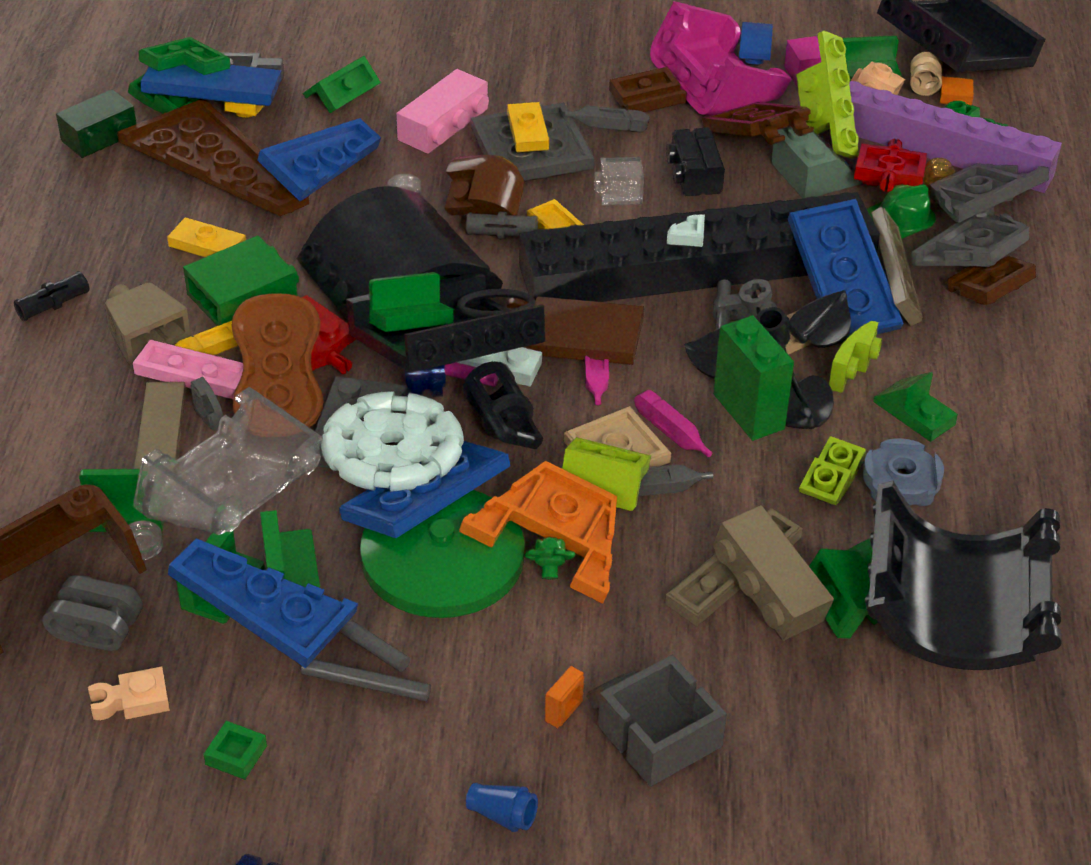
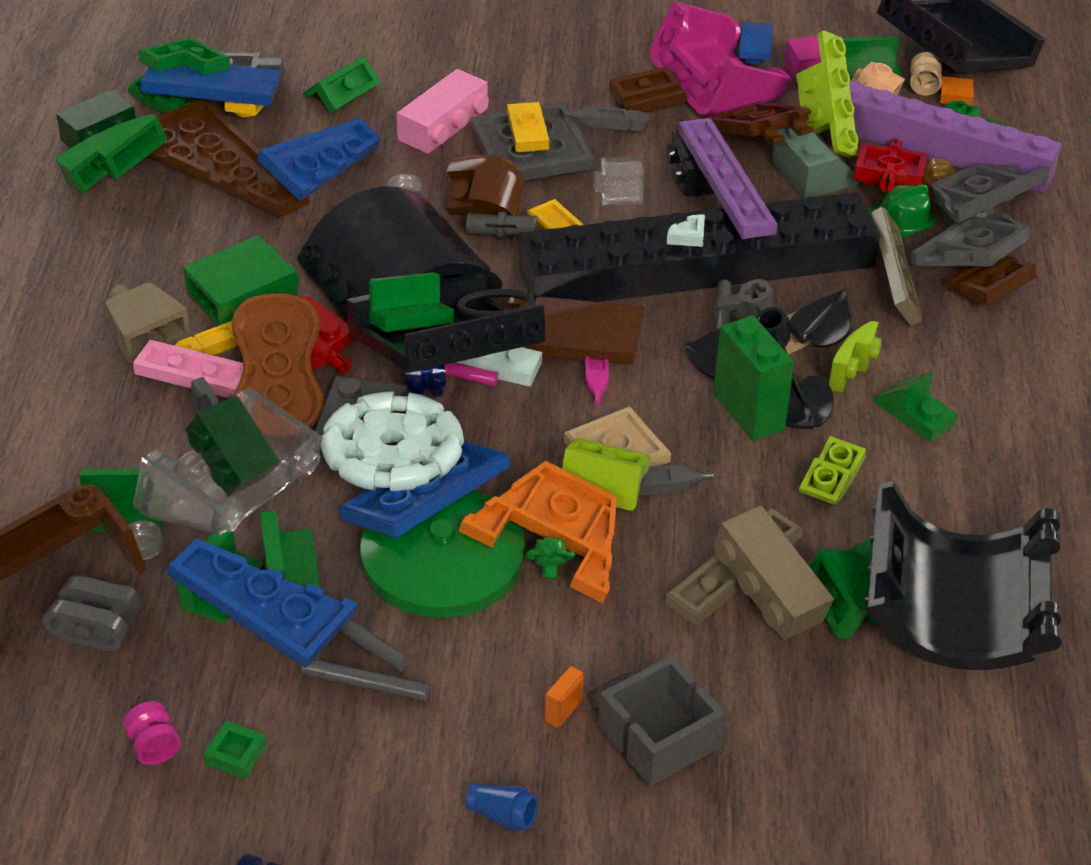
black pin [13,271,90,321] -> none
light nougat plate [88,666,170,720] -> none
dark tan tile [134,382,186,500] -> none
yellow plate [167,217,246,257] -> none
black piece [463,361,543,449] -> none
dark pink piece [634,390,712,457] -> none
blue tile [787,199,904,343] -> none
sand blue plate [863,438,944,506] -> none
none -> green slope [55,114,168,194]
none -> dark pink wheel [123,701,181,765]
none -> dark green brick [185,395,280,497]
none -> medium lavender tile [679,118,777,239]

